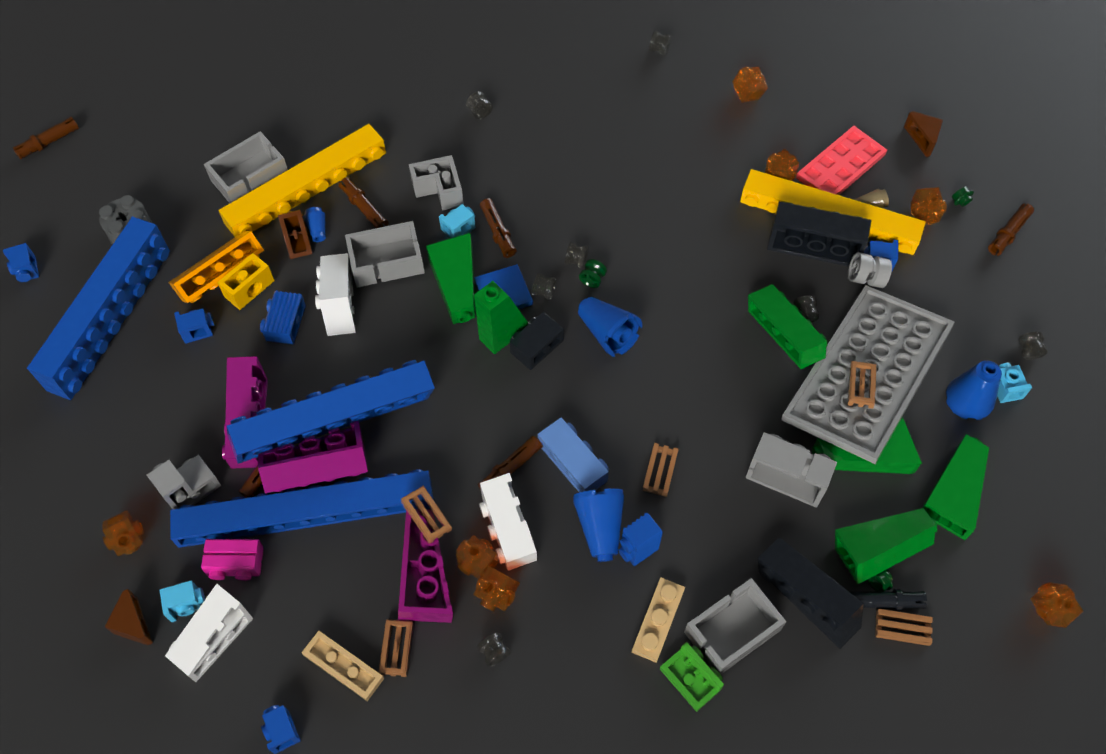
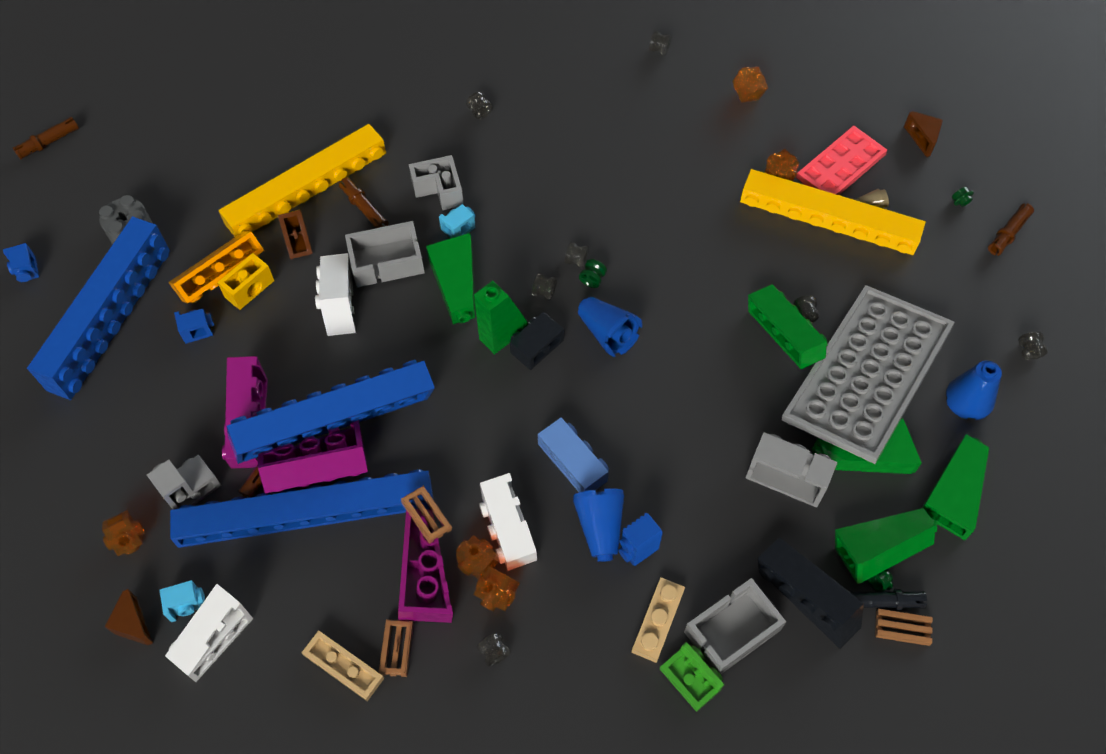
dark pink brick [201,539,264,581] -> none
light grey piece [204,131,288,203] -> none
blue brick [260,290,306,344] -> none
blue brick [261,705,301,754] -> none
blue cone [303,207,326,242] -> none
blue tile [474,264,533,309] -> none
reddish brown pin [477,436,543,490] -> none
reddish brown pin [479,198,517,258] -> none
medium nougat tile [642,443,678,497] -> none
black brick [767,201,871,266] -> none
light grey wheel [848,252,892,288] -> none
medium nougat tile [848,361,876,409] -> none
blue brick [864,240,898,271] -> none
clear orange brick [911,187,947,224] -> none
medium azure brick [997,363,1032,403] -> none
clear orange brick [1030,582,1083,628] -> none

